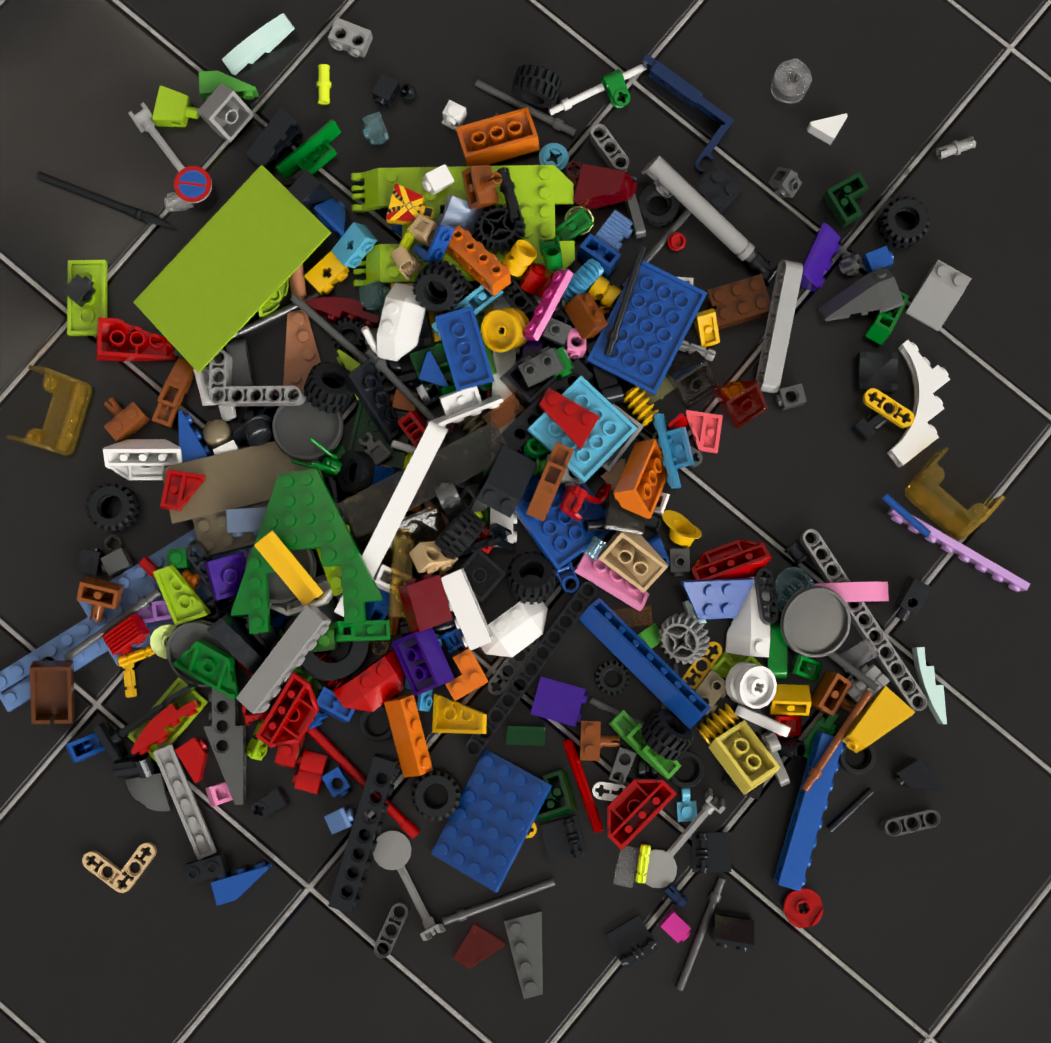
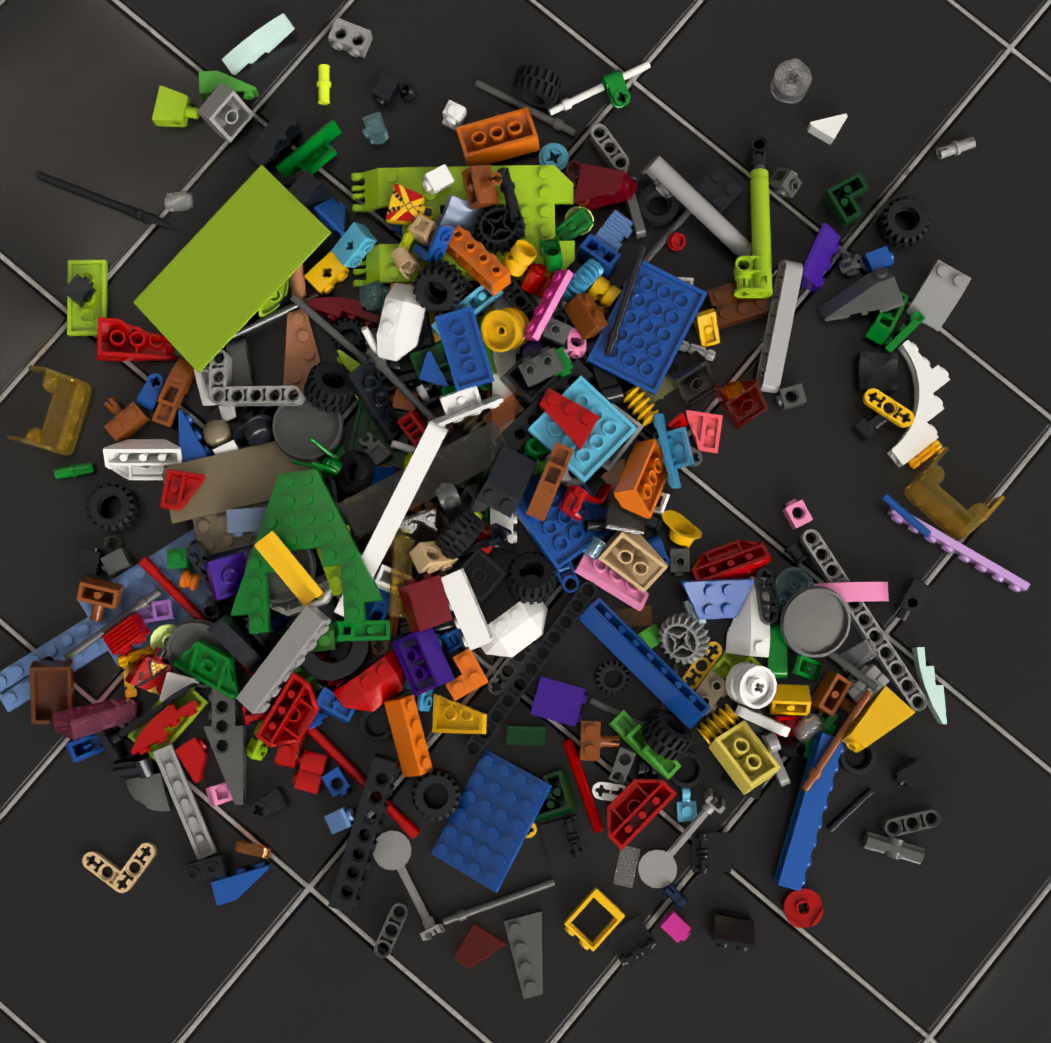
piece [128,102,212,203] -> none
lime wing [153,564,211,626] -> none
neon yellow axle [635,844,651,883] -> none
dark blue hinge [642,55,734,173] -> none
dark grey bar [676,877,726,991] -> none
none -> clear pink slope [52,697,138,740]
none -> green axle [54,462,94,480]
none -> red torso [125,647,171,695]
none -> blue piece [136,373,167,412]
none -> white slope [160,672,200,702]
none -> clear orange beam [234,840,272,859]
none -> yellow window [564,886,625,952]
none -> lime piece [733,135,773,298]
none -> bright pink brick [782,499,813,530]
none -> clear brick [793,713,822,742]
none -> dark grey piece [862,831,925,865]
none -> green hinge [881,310,926,353]
none -> yellow axle [908,440,942,469]

